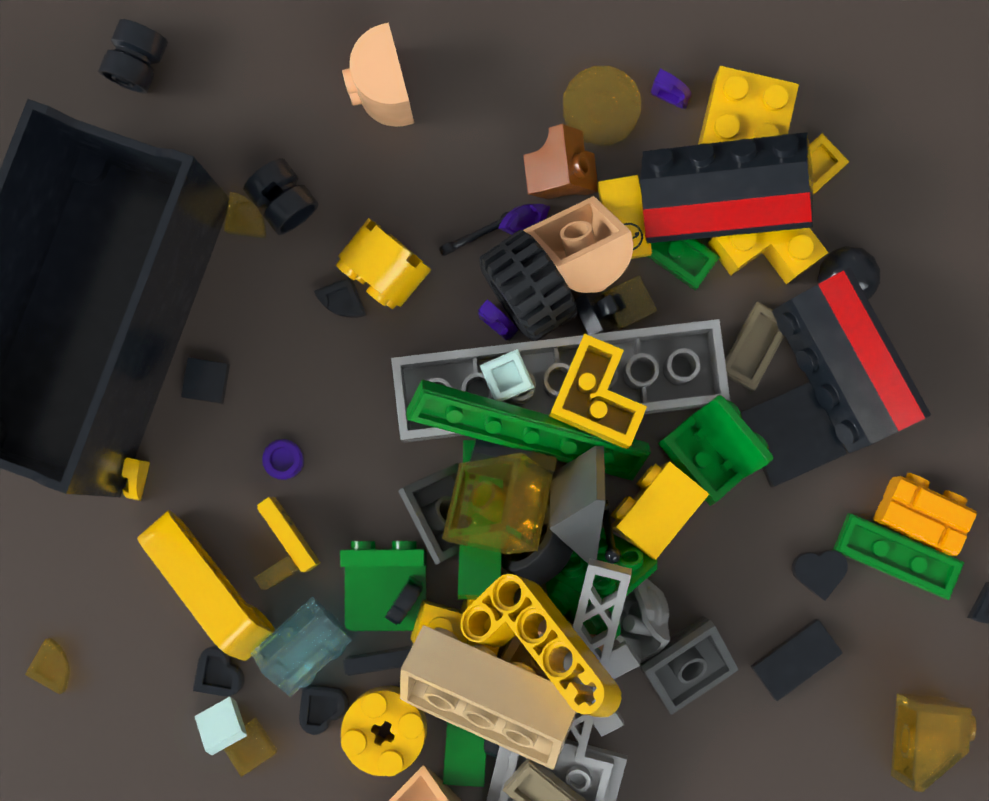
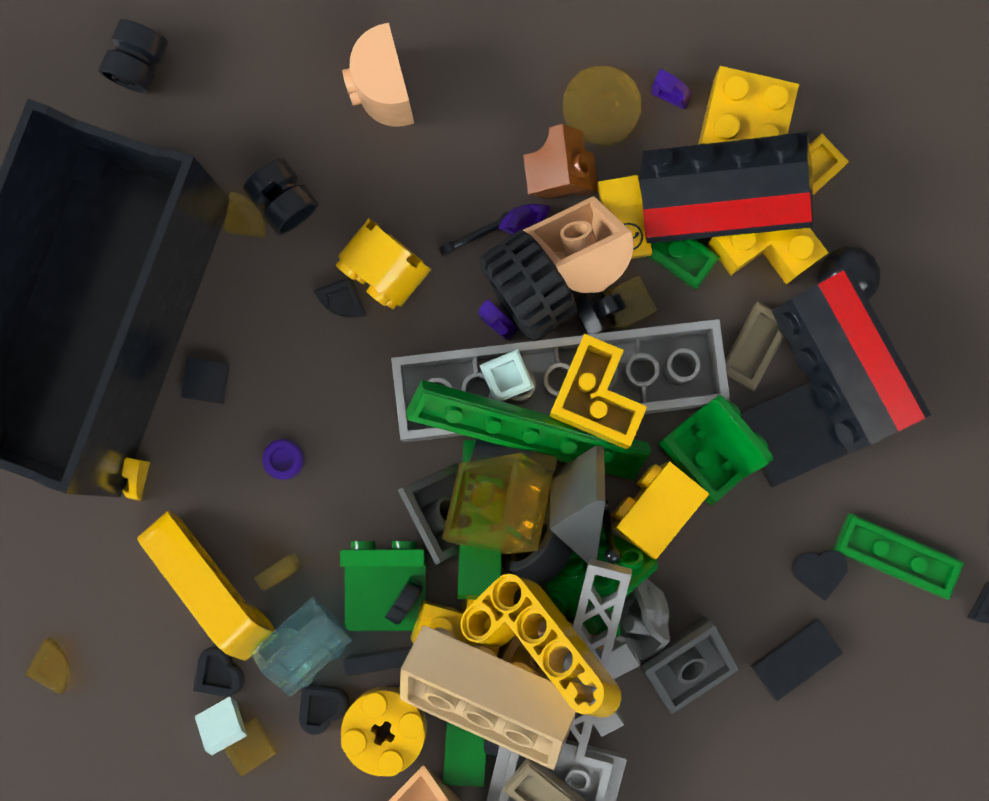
yellow tile [257,497,321,572] -> none
light orange brick [873,473,977,556] -> none
clear yellow slope [891,694,976,792] -> none

